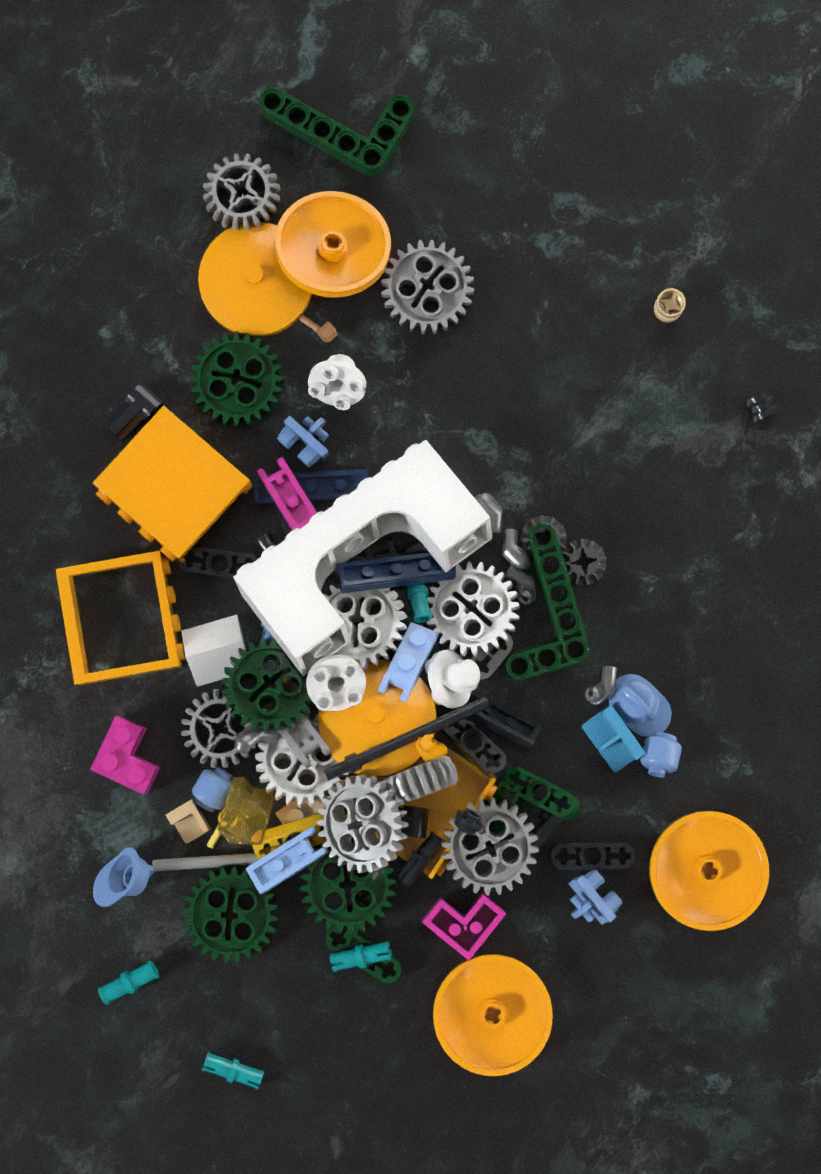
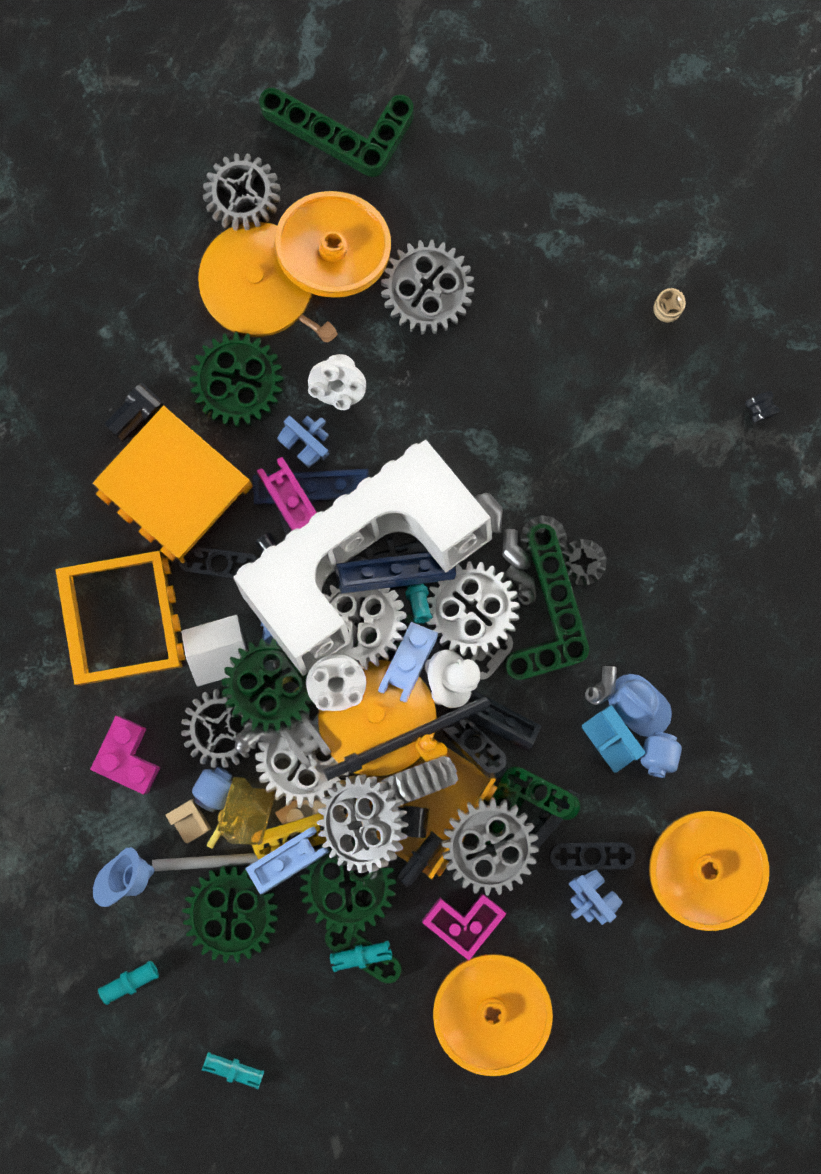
black plate [454,808,483,836] -> none

